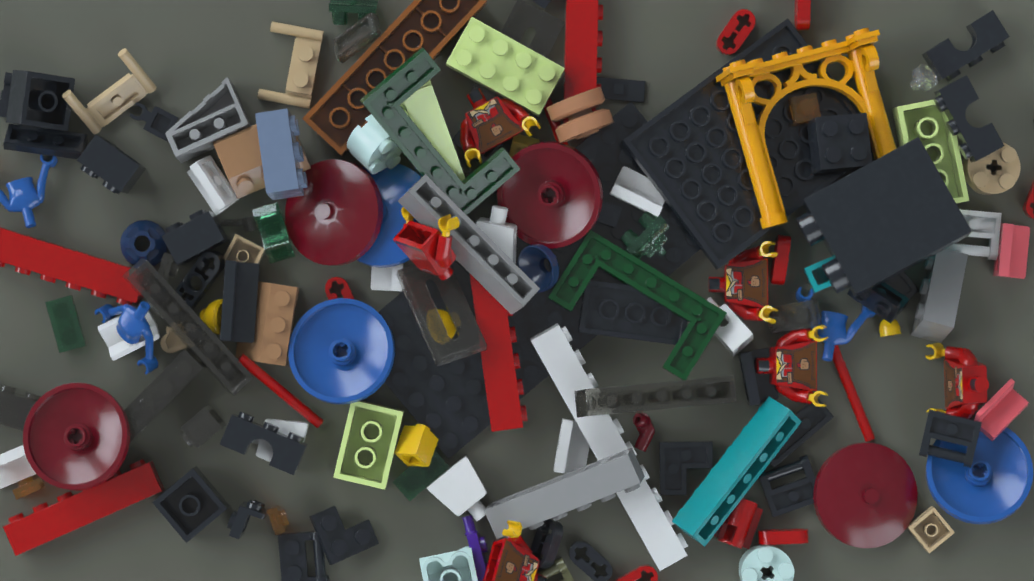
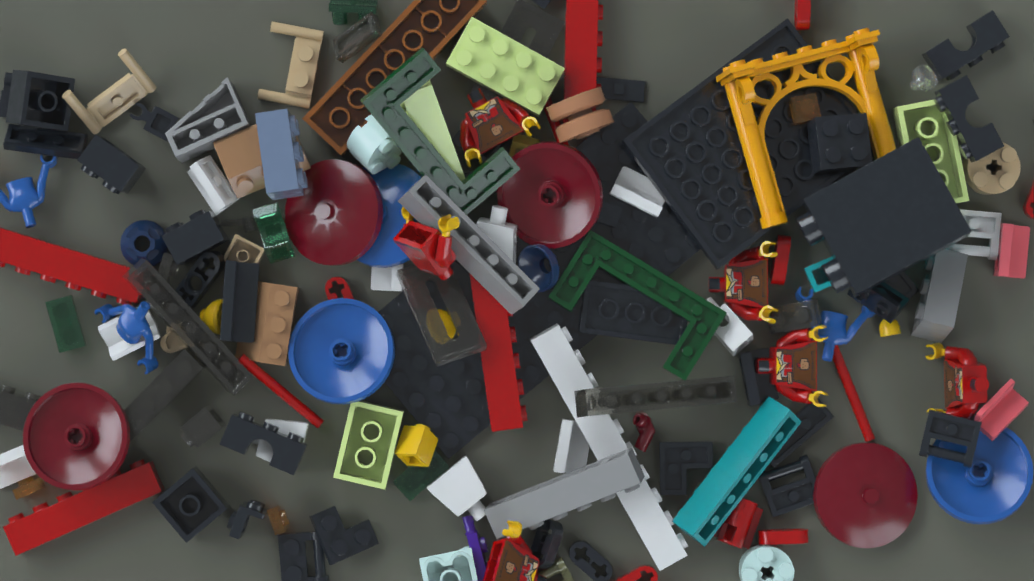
clear green hips [621,211,670,259] -> none
red beam [716,9,756,55] -> none
tan piece [907,506,955,553] -> none

